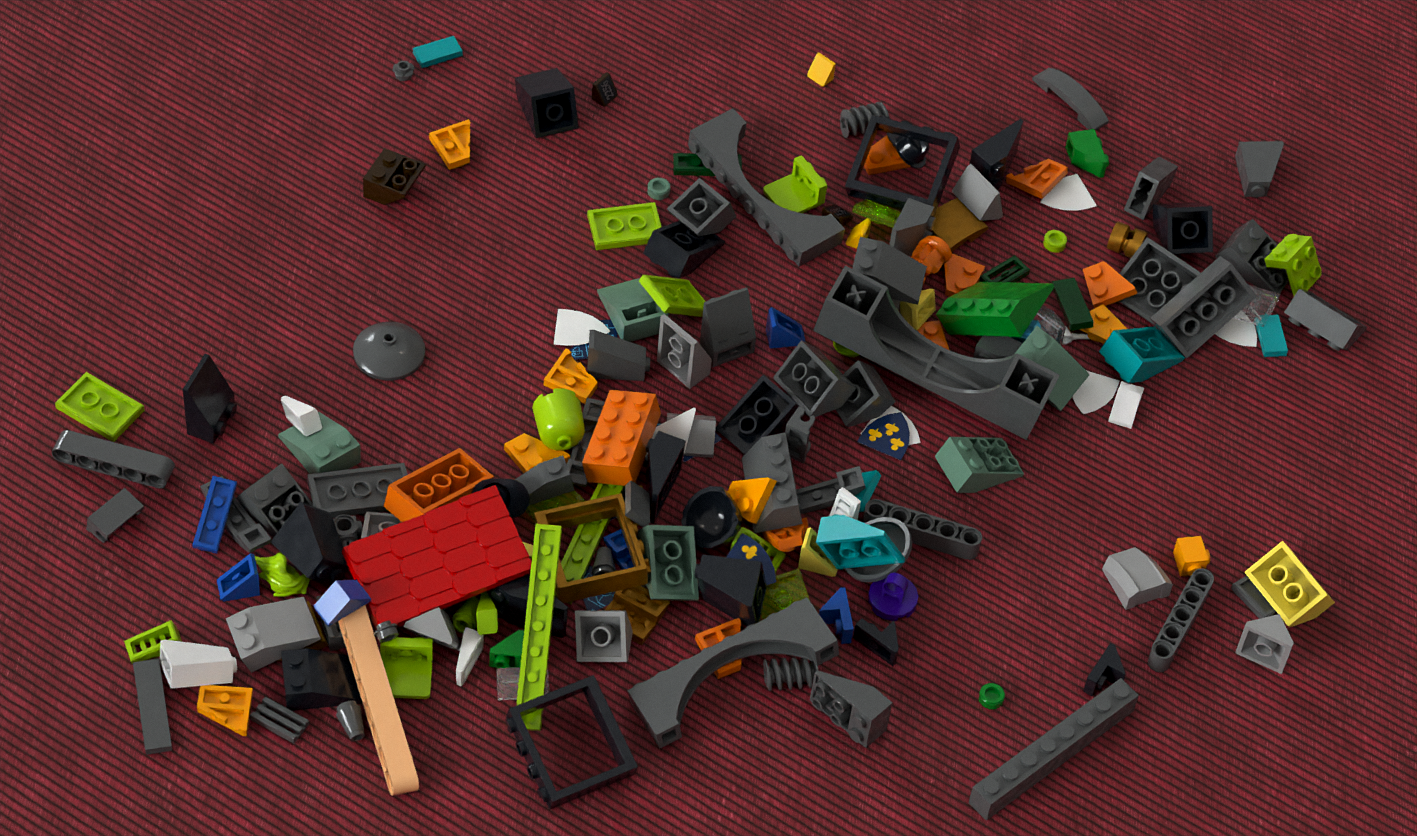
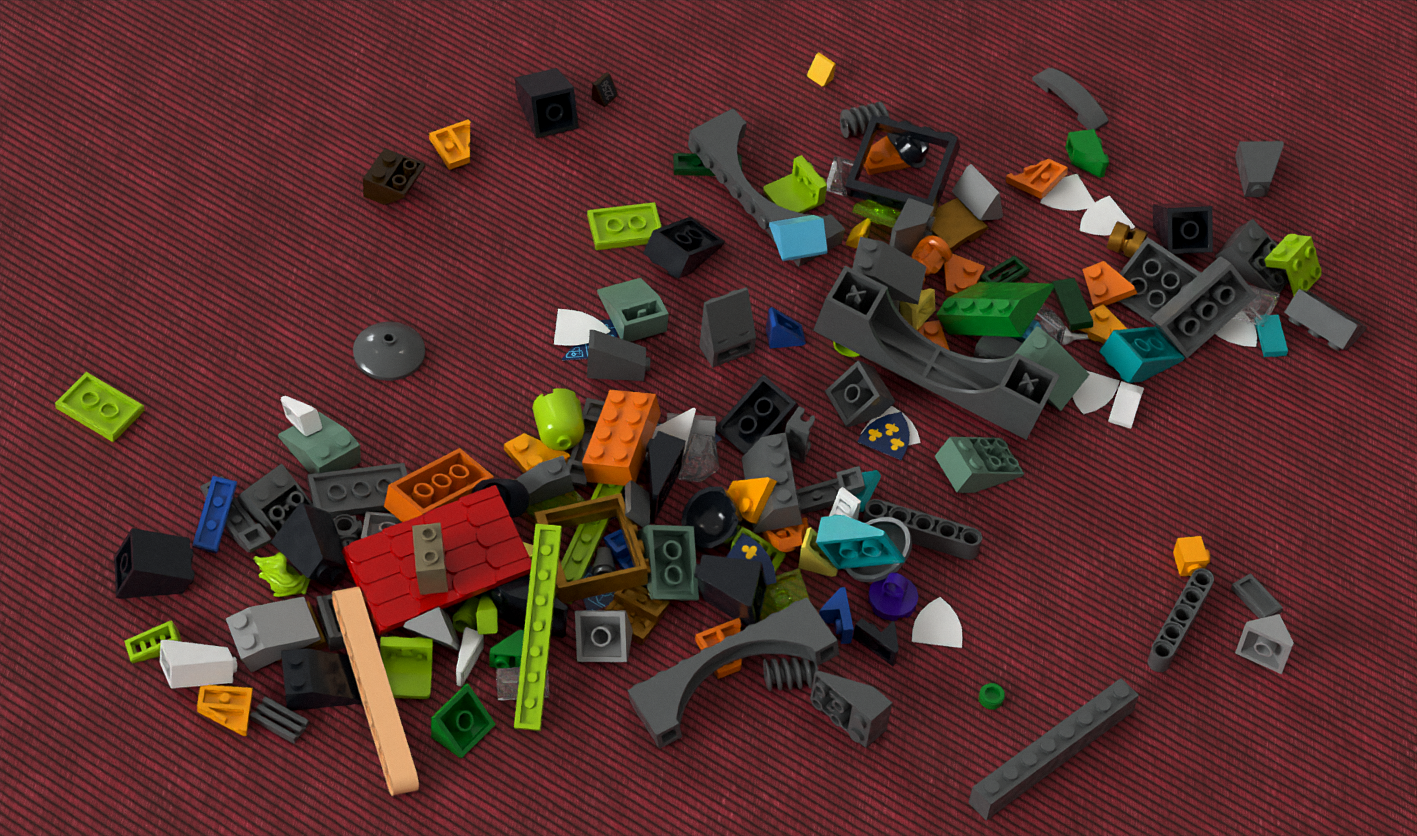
dark grey beam [51,430,175,488] -> none
dark grey hinge [86,488,144,543] -> none
dark grey tile [133,659,172,755] -> none
black slope [183,354,237,444] -> none
blue slope [216,553,260,601] -> none
slope [314,580,371,627] -> none
dark grey cone [336,701,365,742] -> none
dark grey plate [374,621,399,643] -> none
dark grey plate [392,60,415,81] -> none
teal tile [413,36,463,68] -> none
black window [505,675,638,810] -> none
light orange wing [544,348,598,404] -> none
lime tile [639,275,706,317] -> none
sand green tile [647,178,671,200] -> none
light grey slope [657,314,712,389] -> none
dark grey slope [667,178,737,236] -> none
dark grey slope [773,340,856,417] -> none
slope [821,204,853,227] -> none
black slope [969,119,1024,190] -> none
lime tile [1043,230,1067,253] -> none
black slope [1083,643,1126,696] -> none
light grey slope [1102,547,1173,610] -> none
dark grey slope [1124,156,1178,220] -> none
light yellow slope [1245,541,1335,628] -> none
none -> black slope [114,528,195,599]
none -> dark tan piece [412,523,448,595]
none -> green slope [431,684,496,758]
none -> clear slope [678,433,720,483]
none -> medium azure slope [769,215,827,261]
none -> clear slope [826,156,855,197]
none -> white sticker [912,597,963,648]
none -> white sticker [1080,196,1135,236]

